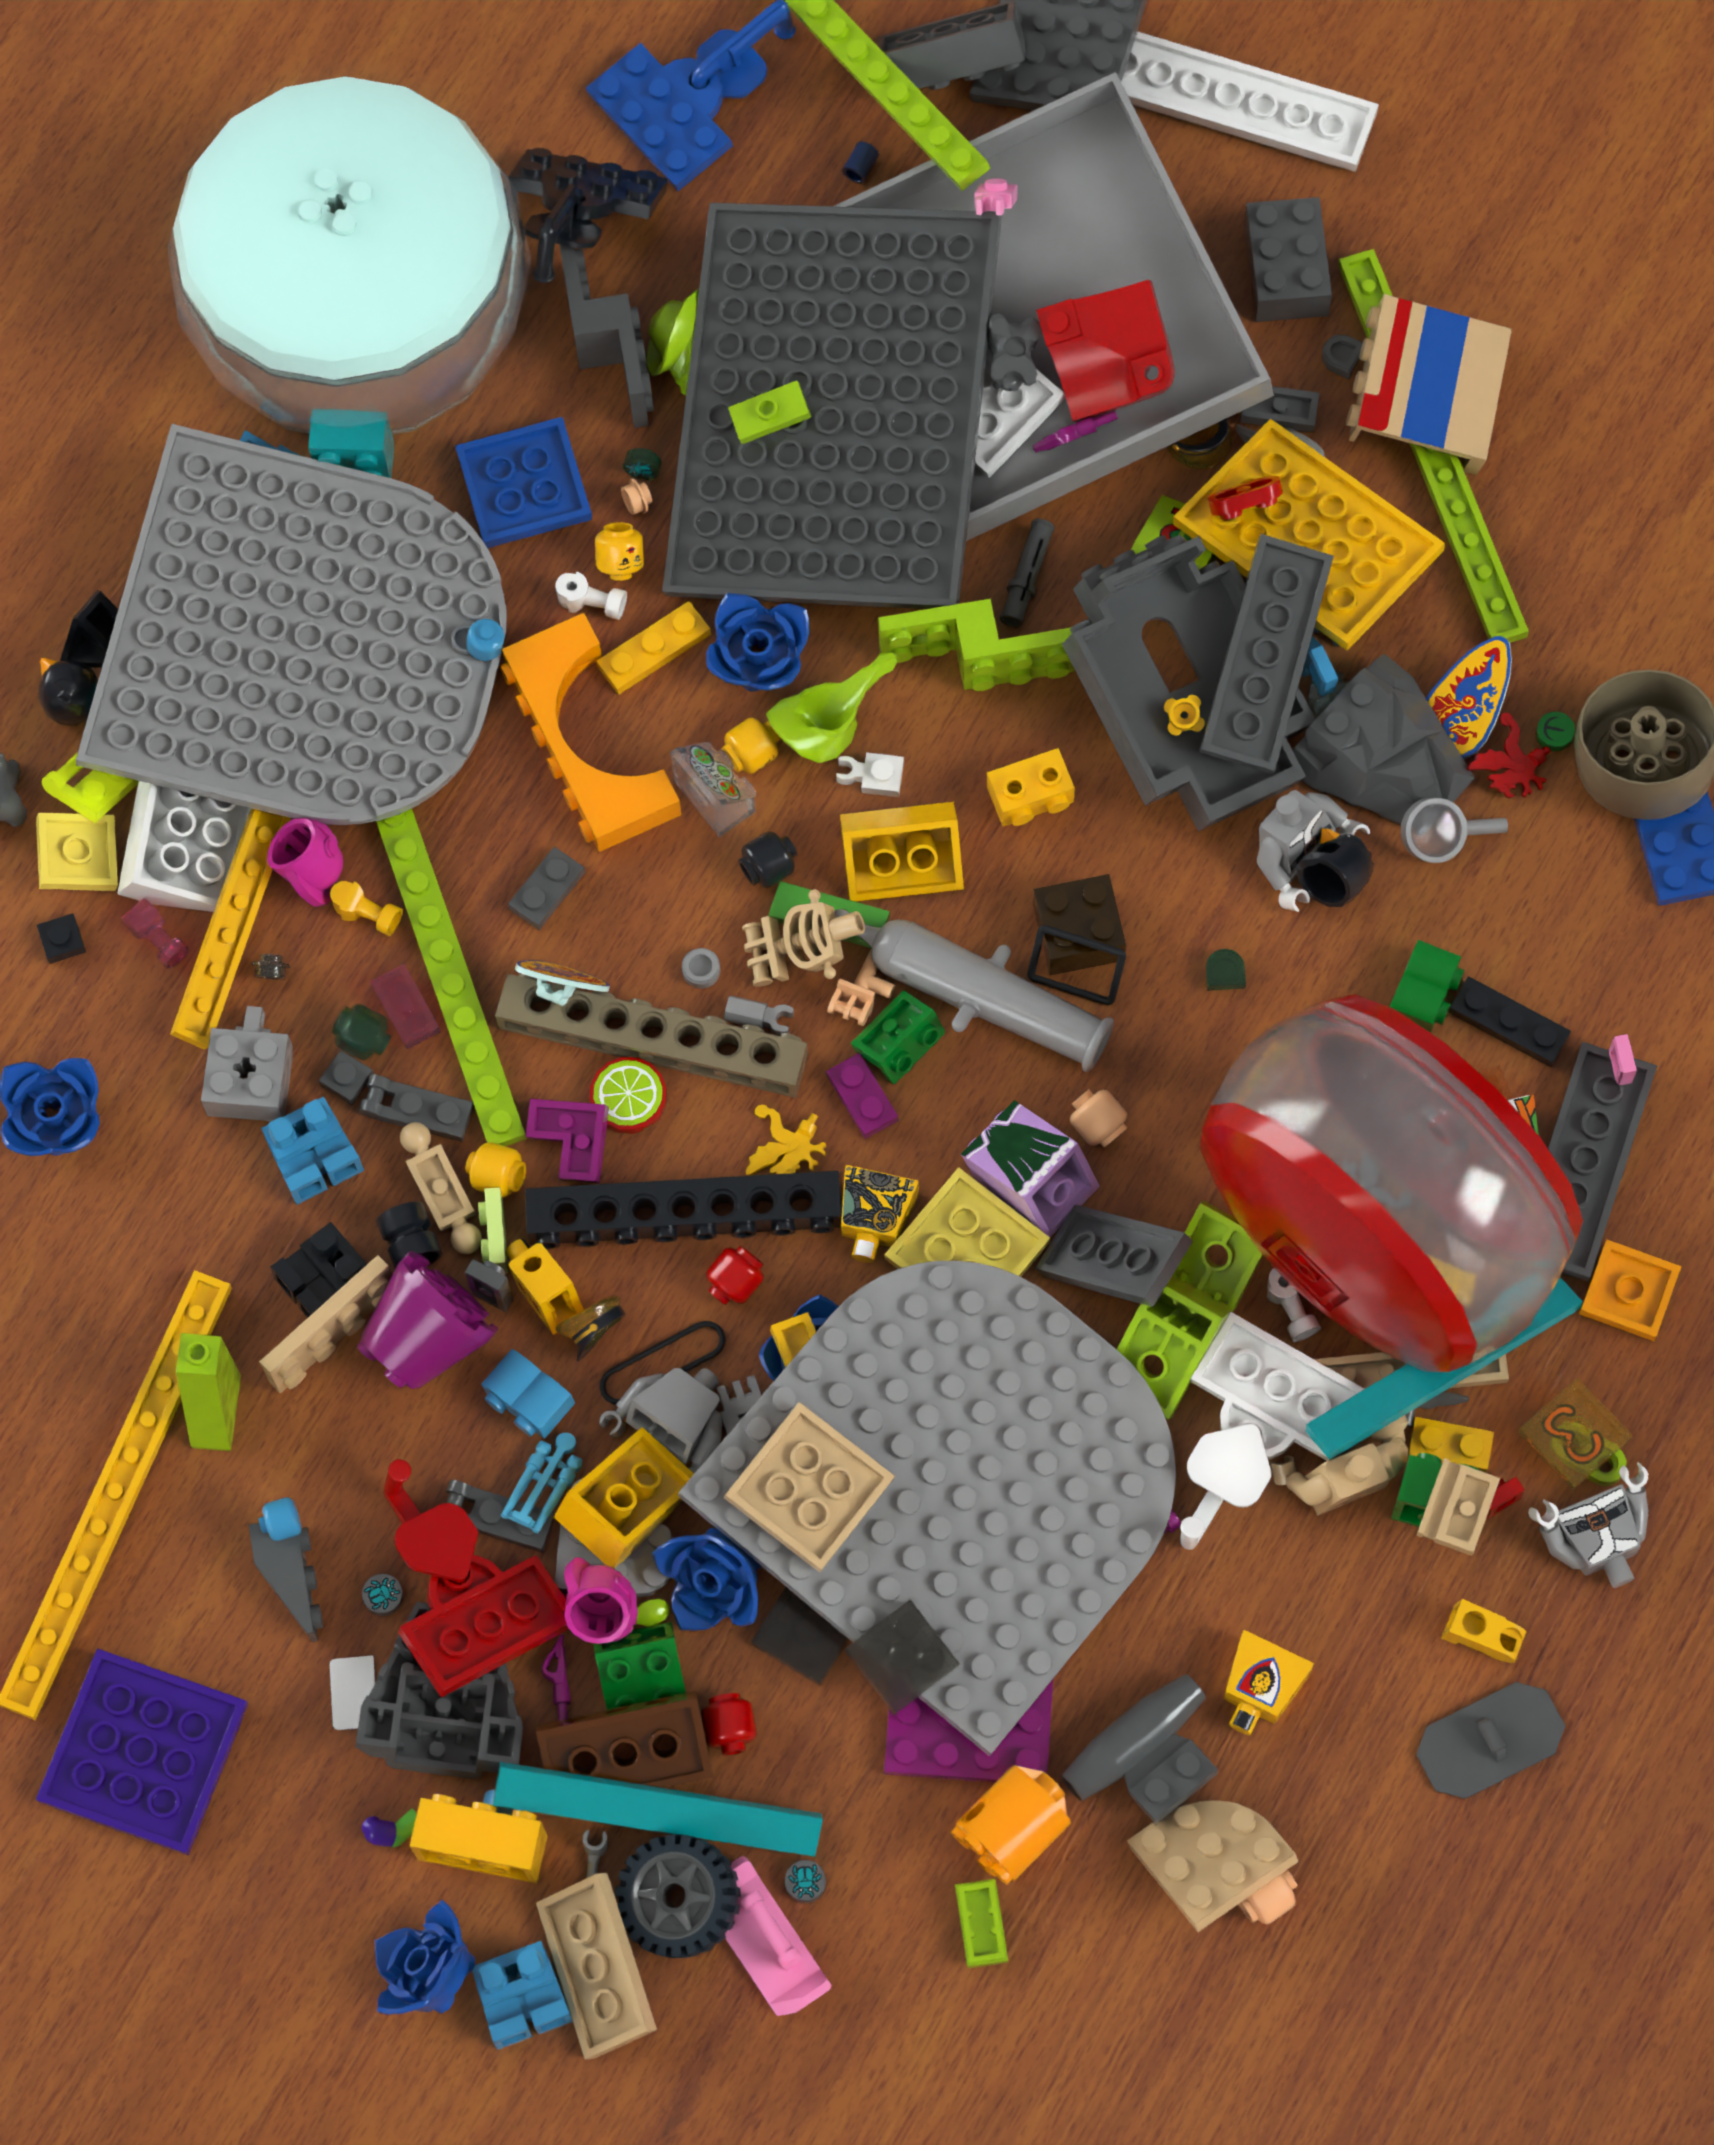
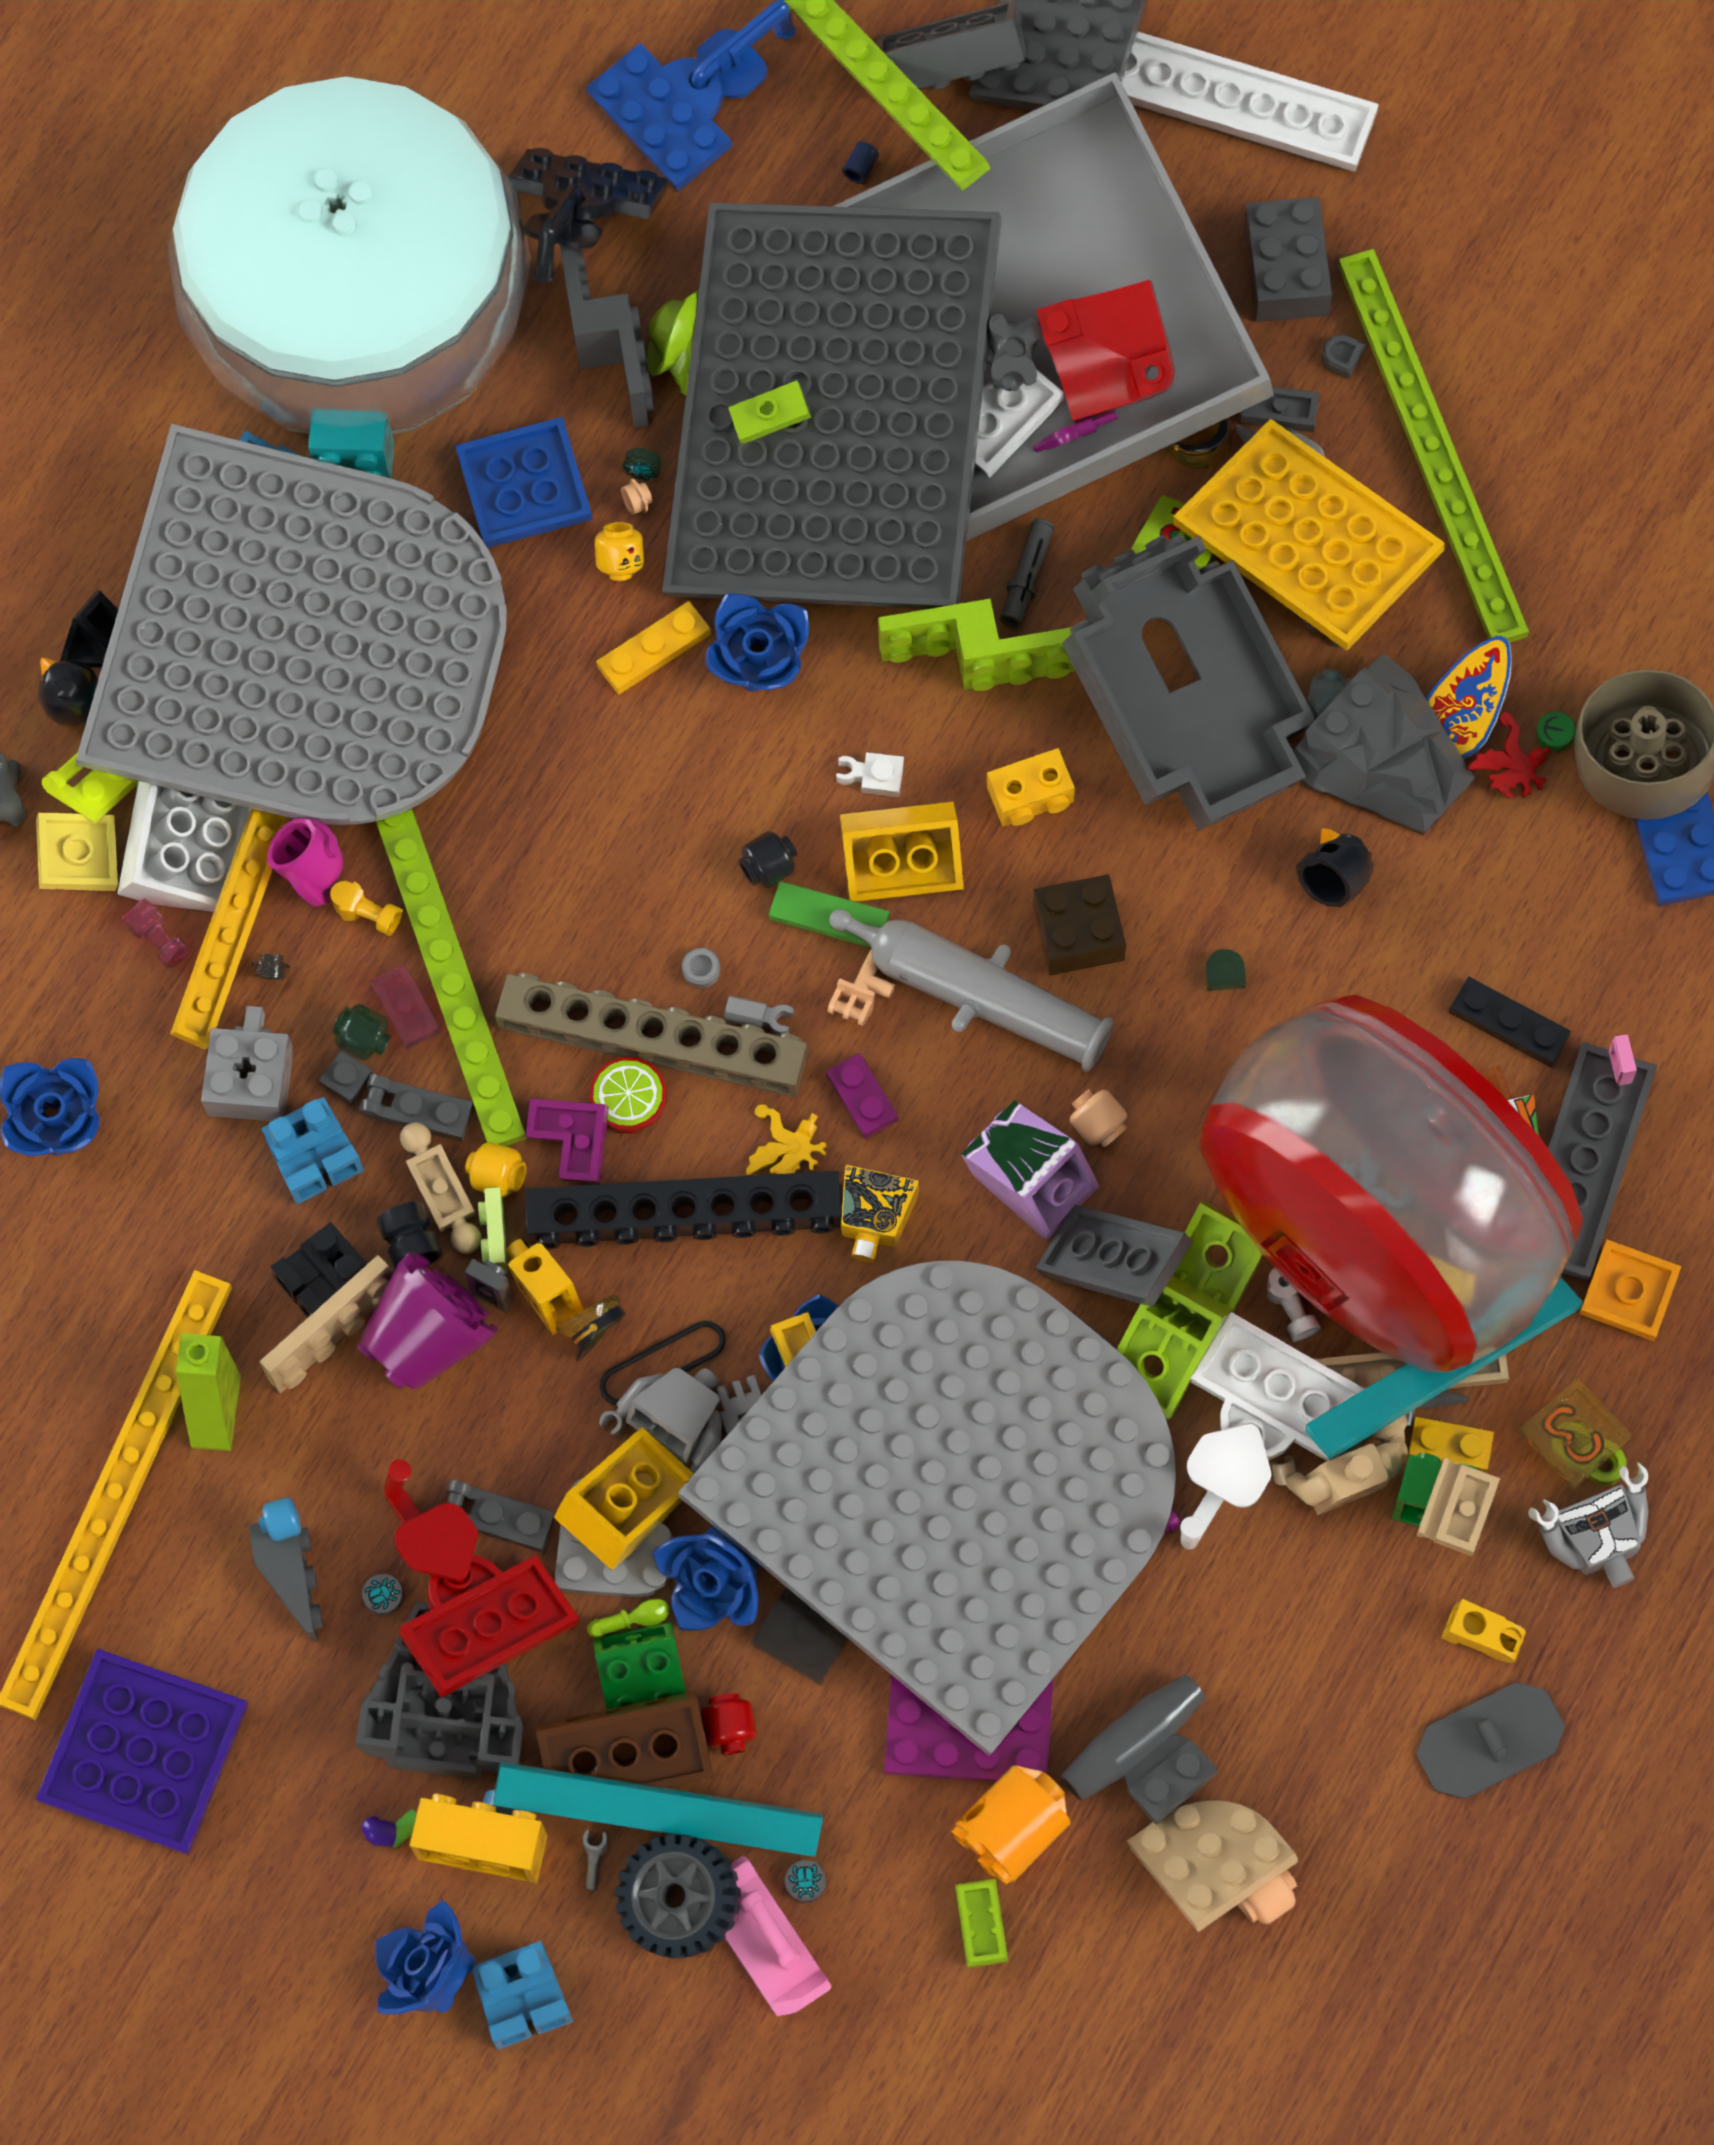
black plate [37,913,86,964] -> none
white sticker [330,1655,375,1730] -> none
dark azure piece [466,619,505,661] -> none
dark azure brick [481,1349,575,1439] -> none
light orange arch [500,613,682,852] -> none
medium azure piece [501,1432,582,1533] -> none
dark grey plate [508,847,586,930] -> none
shield [515,960,610,1006] -> none
tan plate [536,1873,657,2060] -> none
magenta hand [541,1634,571,1720] -> none
white leg [555,572,627,620] -> none
dark pink helmet [564,1557,638,1644] -> none
clear slope [670,741,757,837] -> none
red head [706,1245,764,1305] -> none
yellow head [722,717,780,774] -> none
tan plate [724,1402,895,1573] -> none
tan torso [742,889,865,987] -> none
lime hat [766,652,899,763] -> none
clear smoke plate [844,1600,960,1716] -> none
green bracket [850,990,945,1084] -> none
light yellow plate [884,1167,1050,1277] -> none
bright pink plate [975,179,1017,215] -> none
black piece [1027,925,1126,1005] -> none
yellow plate [1164,695,1205,736] -> none
dark grey plate [1199,534,1334,774] -> none
red plate [1208,476,1283,520] -> none
yellow torso [1224,1630,1314,1735] -> none
light grey torso [1257,790,1370,912] -> none
dark azure tile [1301,636,1338,697] -> none
panel [1346,294,1512,475] -> none
green brick [1390,940,1465,1033] -> none
piece [1401,797,1508,863] -> none
red plate [1486,1476,1525,1520] -> none

